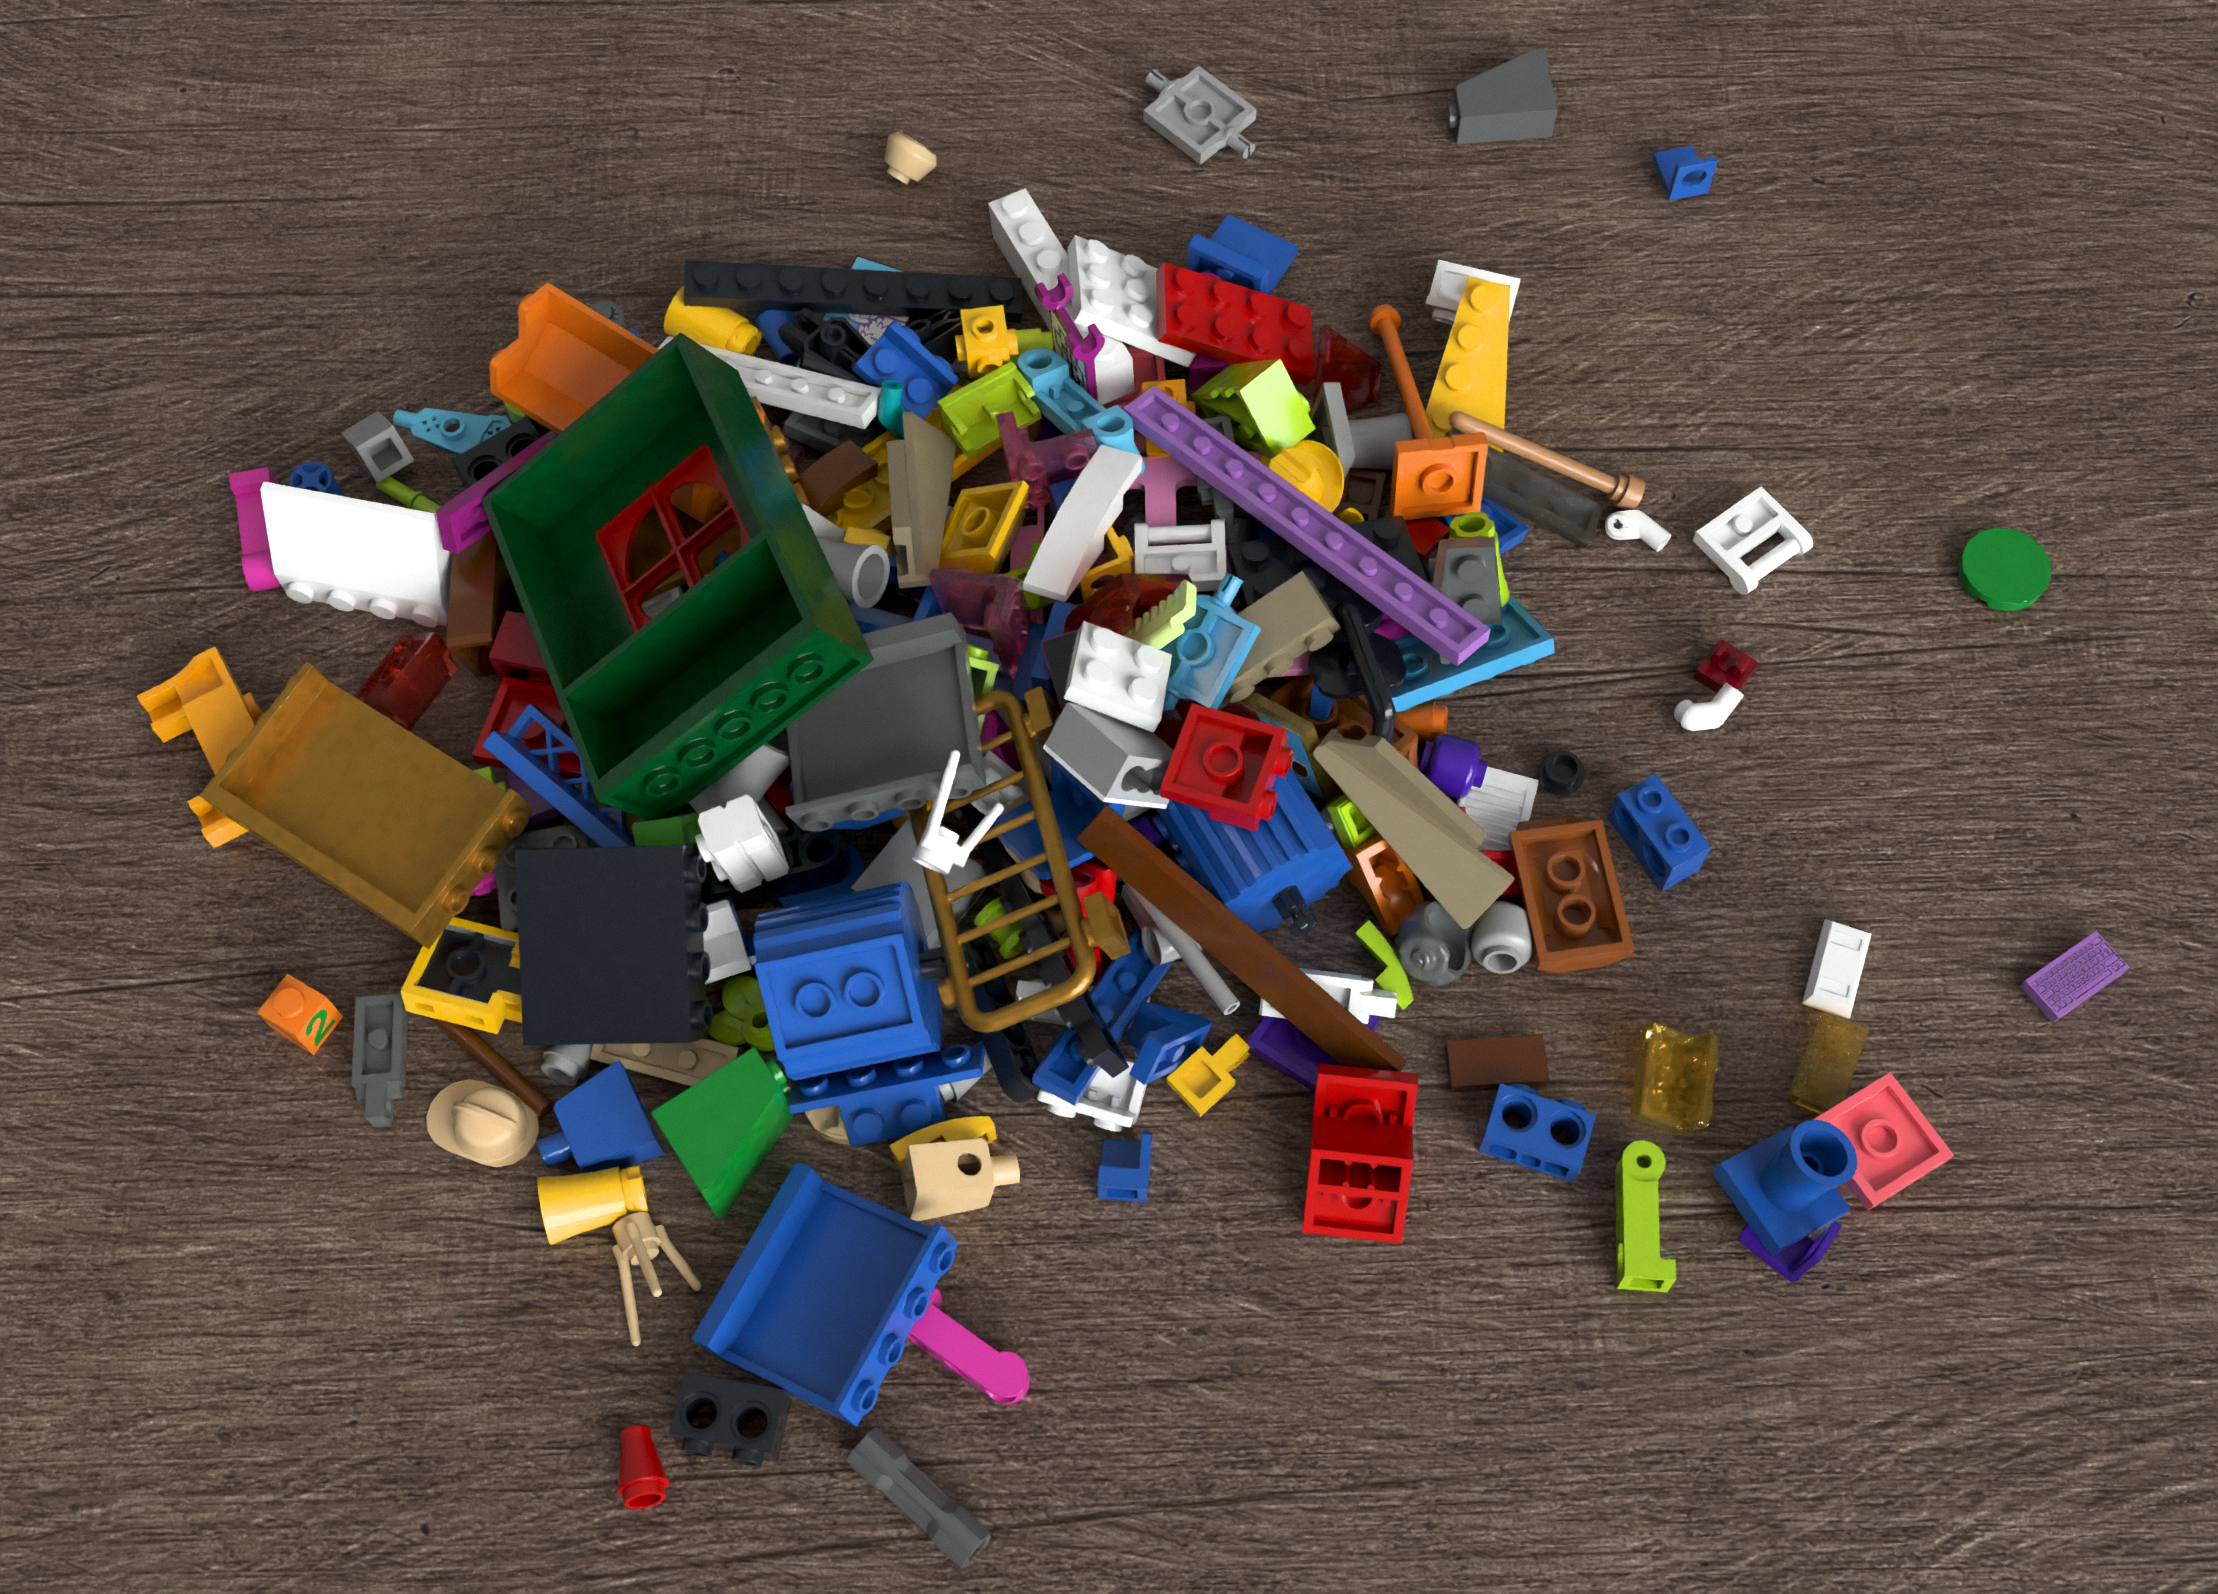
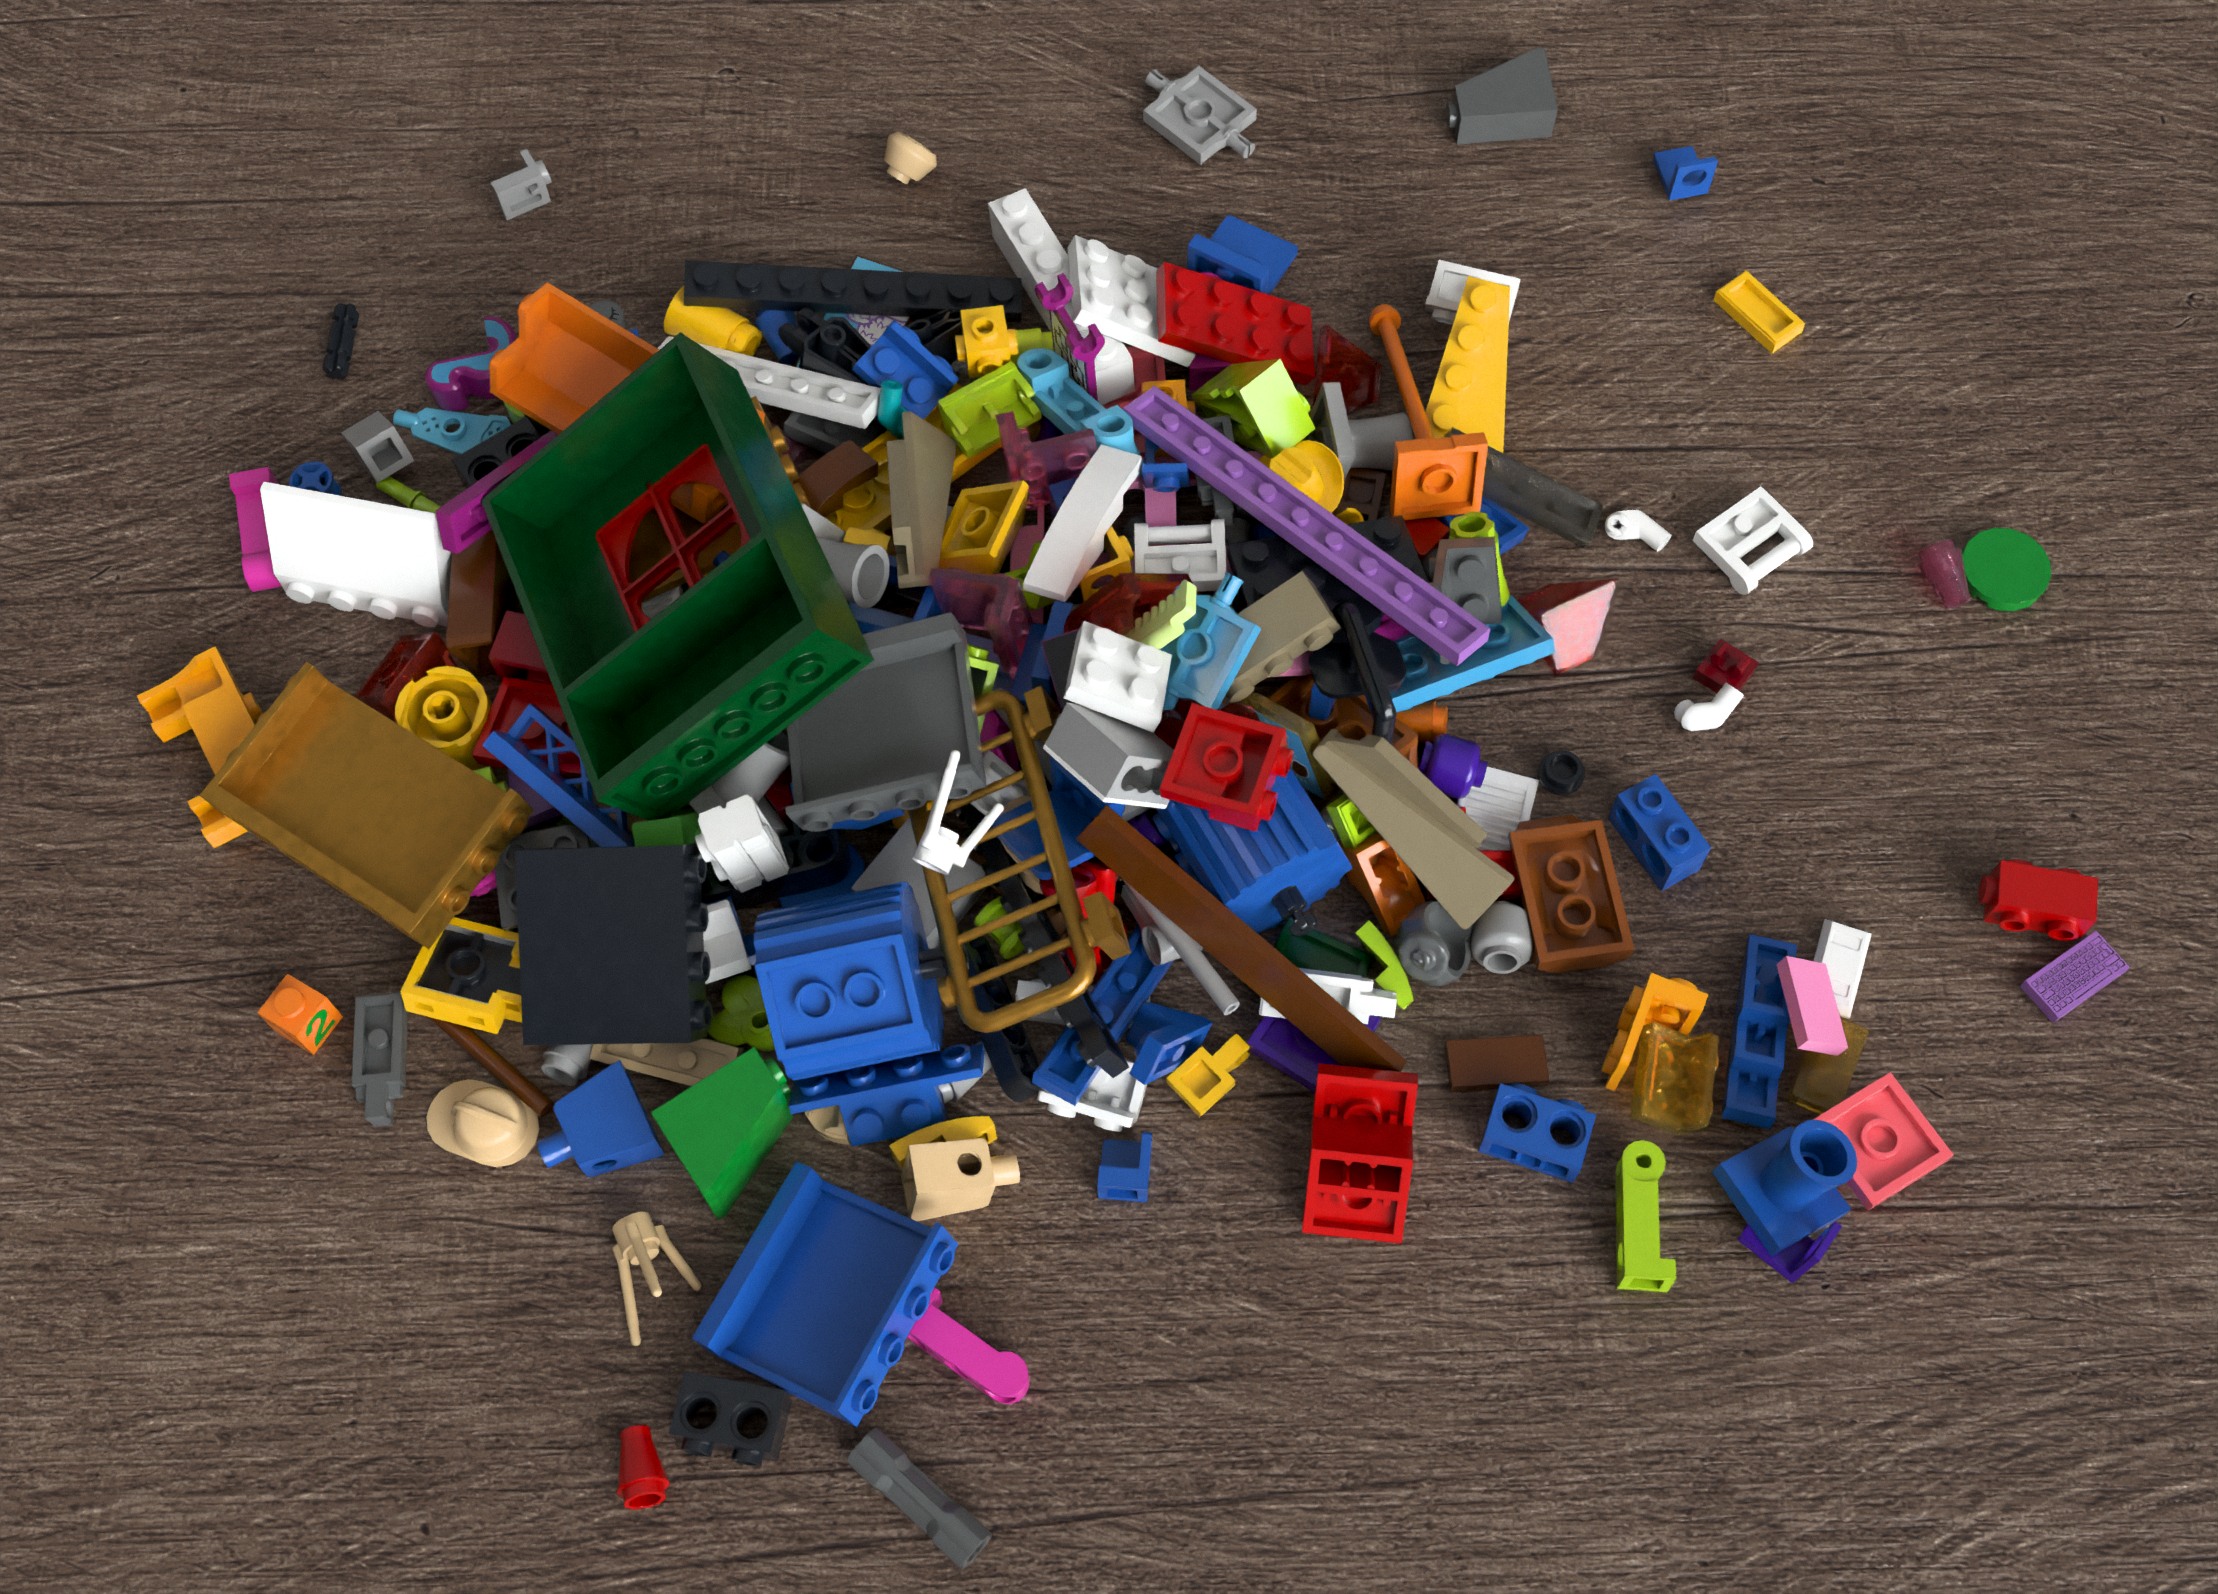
yellow plant [537,1165,649,1245] -> none
medium nougat piece [1449,411,1646,511] -> none
none -> black axle [322,303,359,379]
none -> yellow brick [395,666,493,771]
none -> magenta animal [425,316,517,411]
none -> light grey bracket [490,149,552,220]
none -> blue bracket [1142,437,1190,492]
none -> dark green tile [1273,918,1374,978]
none -> clear red slope [1516,579,1618,676]
none -> light orange bracket [1601,973,1708,1091]
none -> yellow tile [1713,270,1805,354]
none -> blue slope [1721,934,1797,1129]
none -> bright pink tile [1776,956,1848,1056]
none -> clear pink cone [1918,539,1972,609]
none -> red brick [1978,859,2098,941]

